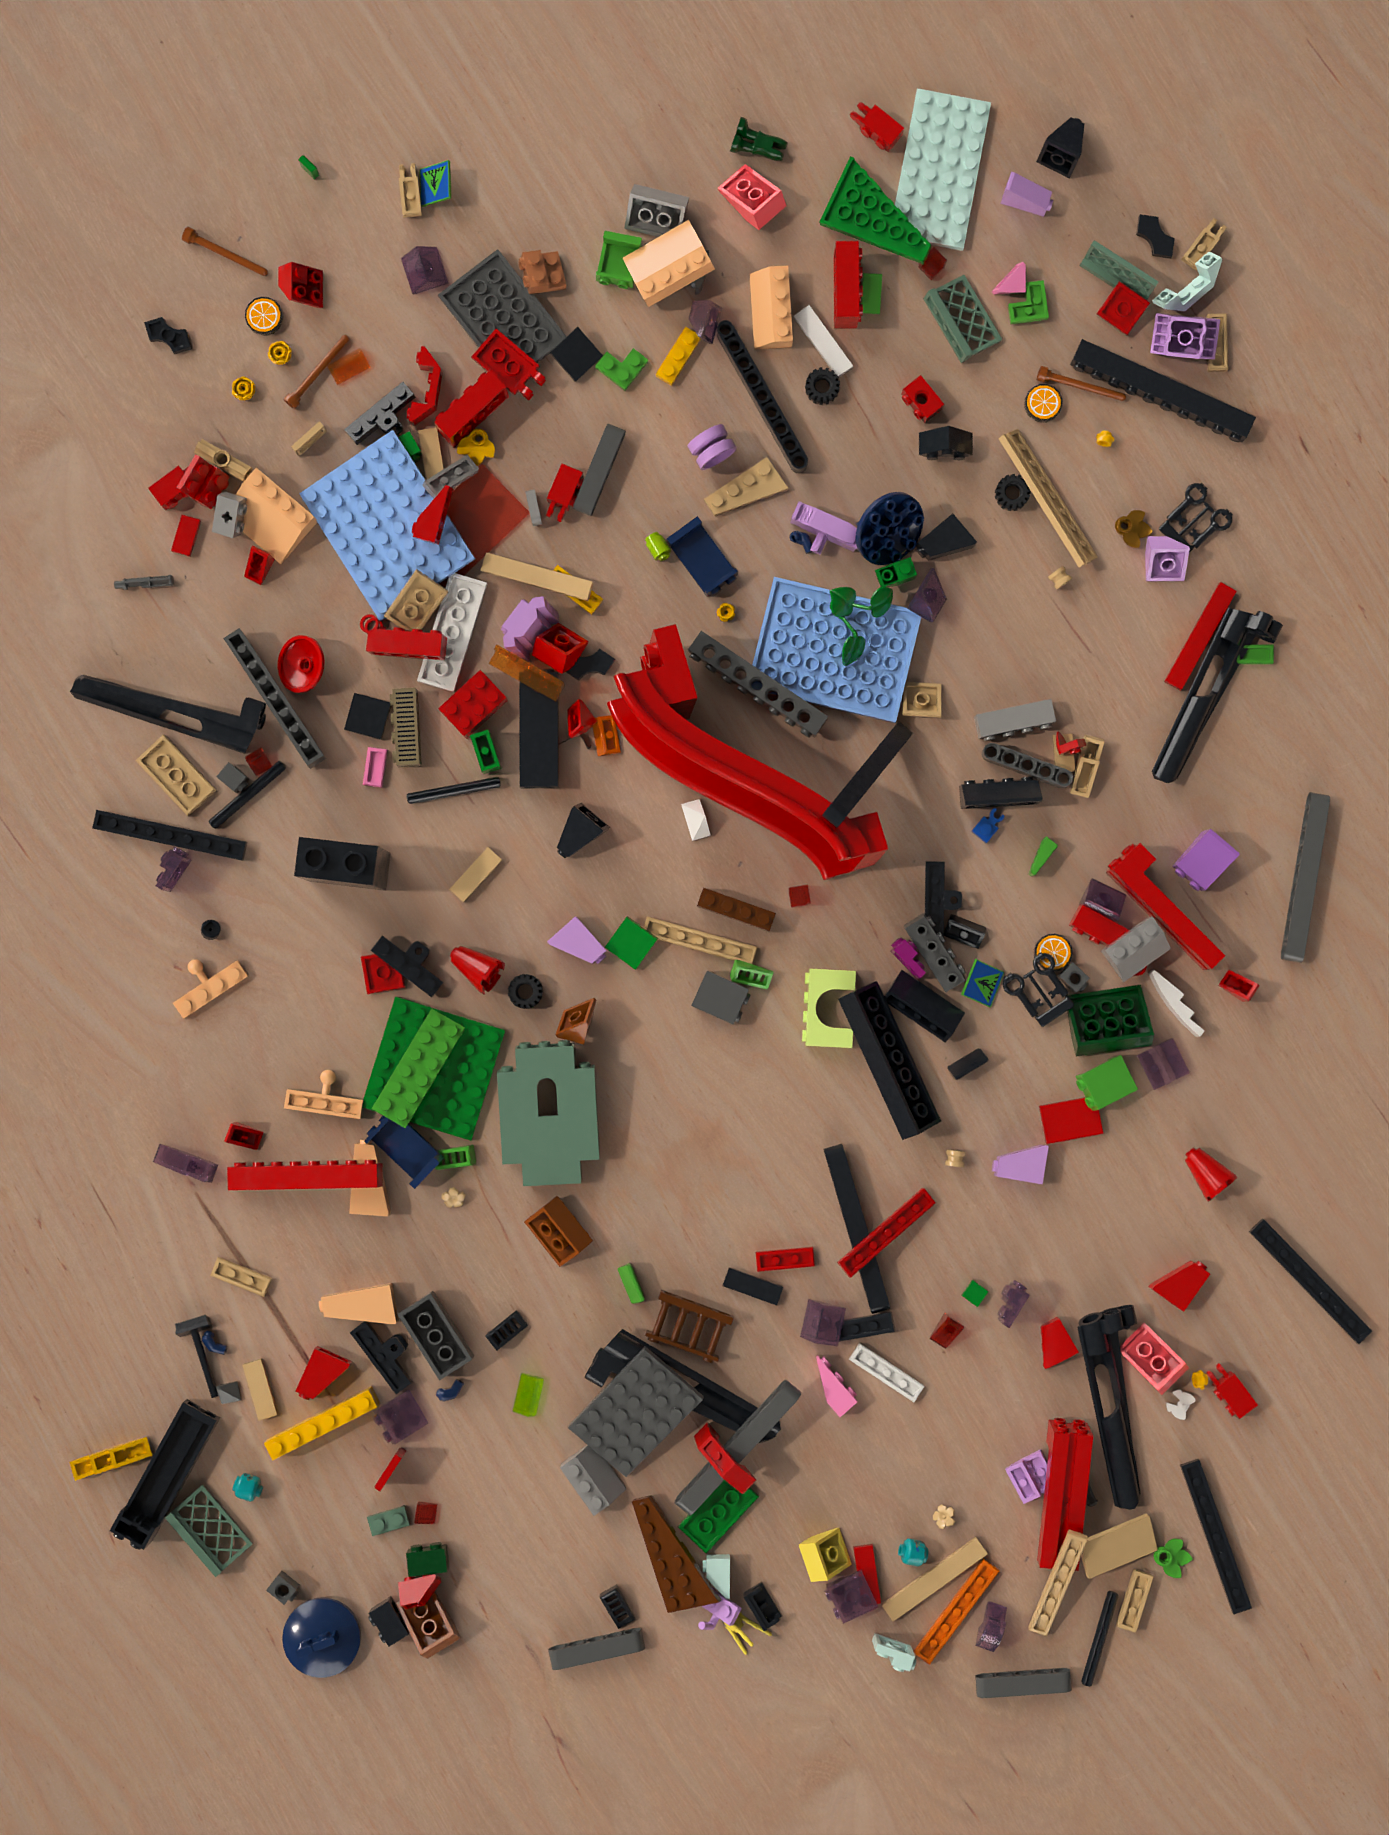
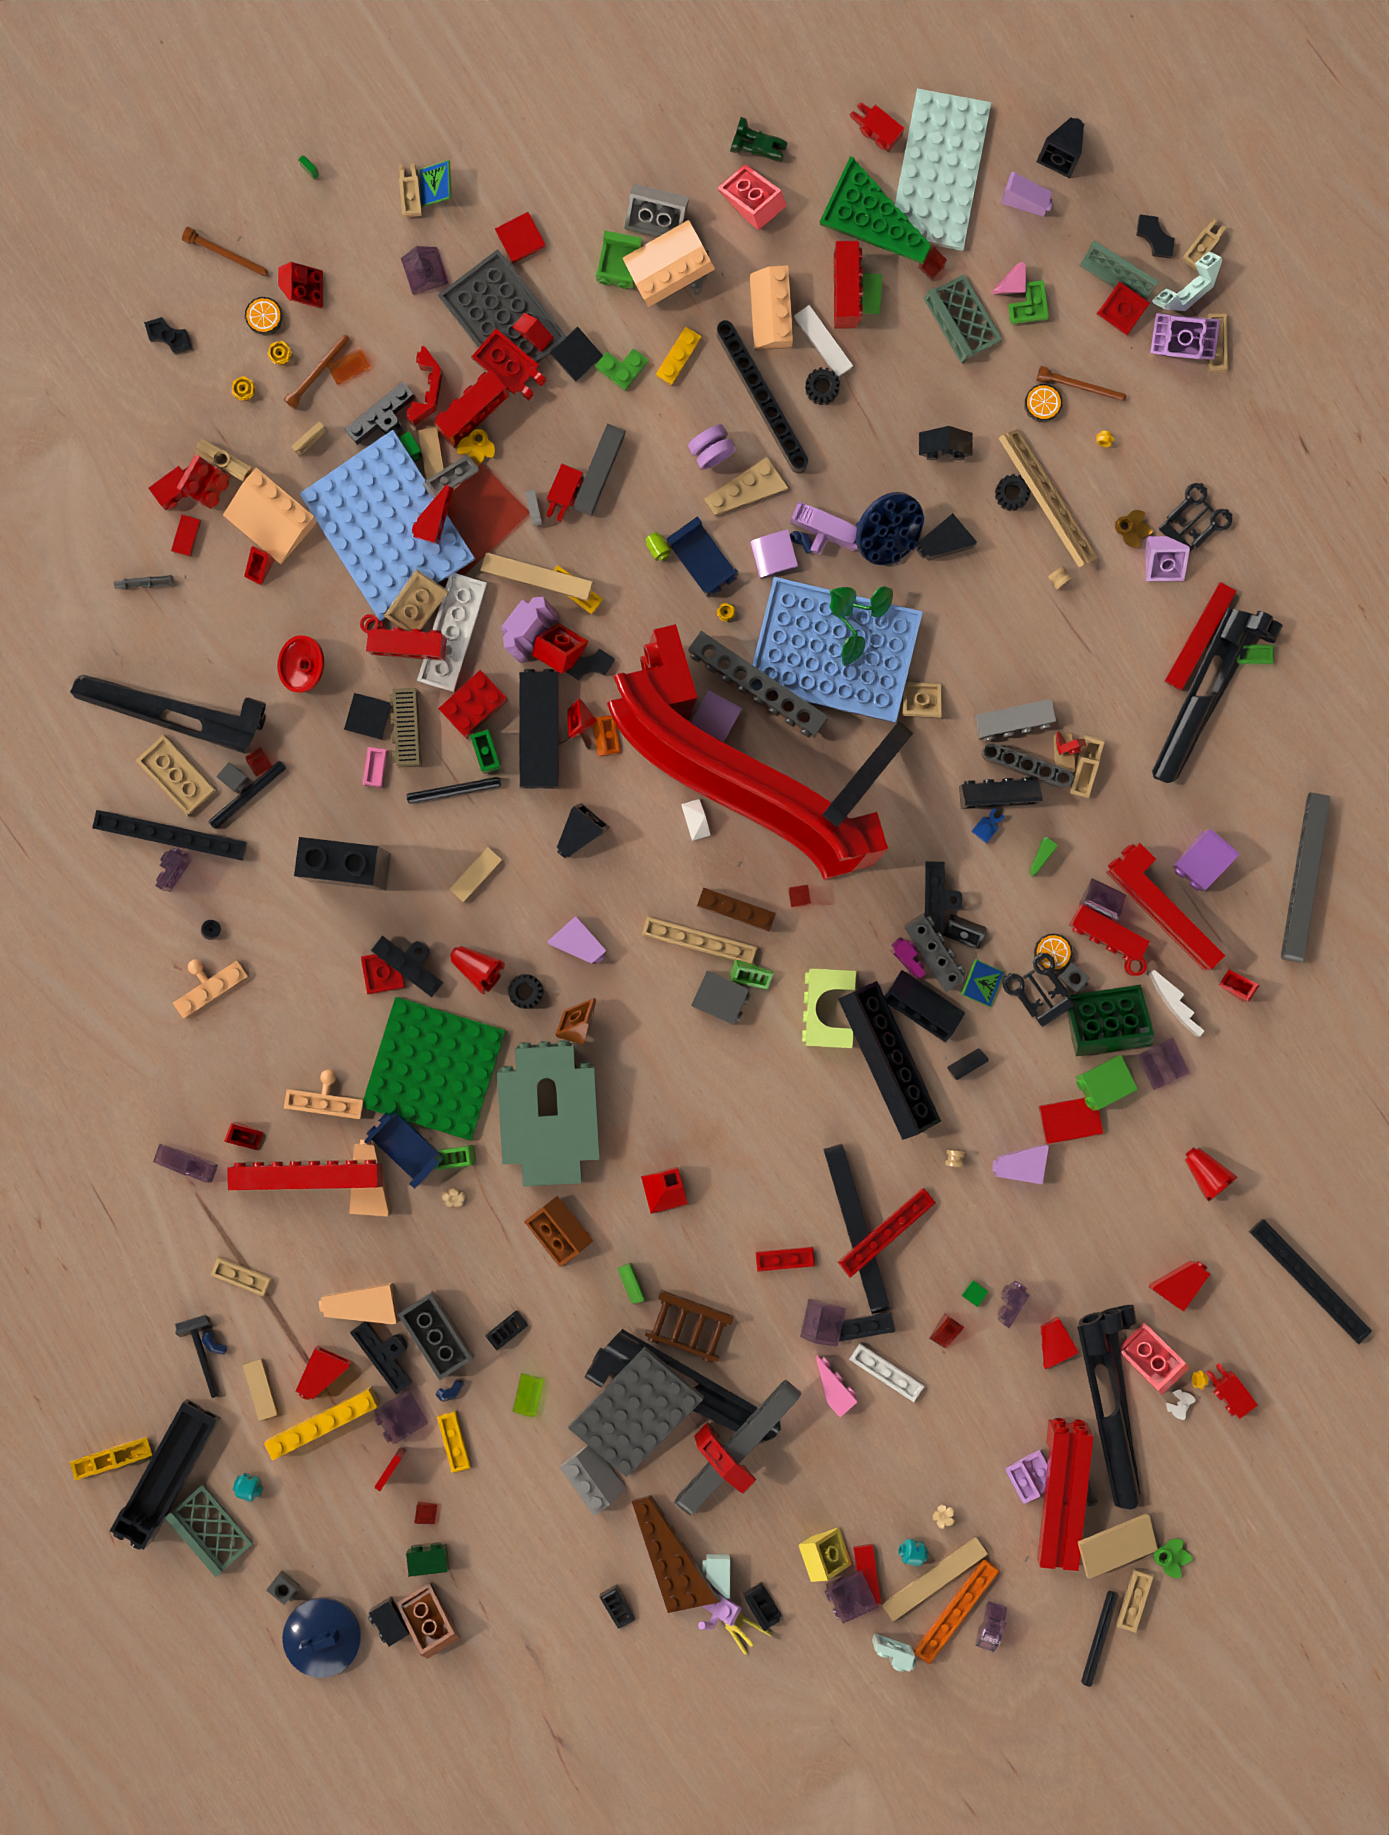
light grey brick [212,492,247,538] -> none
dark grey slope [216,1381,241,1404] -> none
dark grey brick [223,628,326,769] -> none
sand green plate [367,1505,410,1536] -> none
bright green plate [372,1009,465,1129] -> none
slope [398,1574,441,1609] -> none
clear orange fence [489,644,565,702] -> none
nougat plate [519,250,567,294] -> none
dark grey beam [548,1628,645,1670] -> none
green tile [605,916,658,970] -> none
green tile [678,1480,759,1554] -> none
slope [689,300,722,344] -> none
black tile [722,1267,783,1306] -> none
green slope [875,557,917,587] -> none
red brick [901,375,945,423] -> none
slope [907,568,947,622] -> none
dark grey beam [975,1668,1072,1698] -> none
tan tile [1028,1529,1088,1636] -> none
black brick [1070,339,1256,442] -> none
light grey slope [1101,916,1171,982] -> none
black plate [1180,1459,1252,1615] -> none
none -> yellow tile [437,1411,471,1473]
none -> red tile [495,212,546,264]
none -> red slope [512,313,554,352]
none -> red slope [641,1167,688,1214]
none -> lavender slope [691,690,742,743]
none -> lavender slope [750,529,798,578]

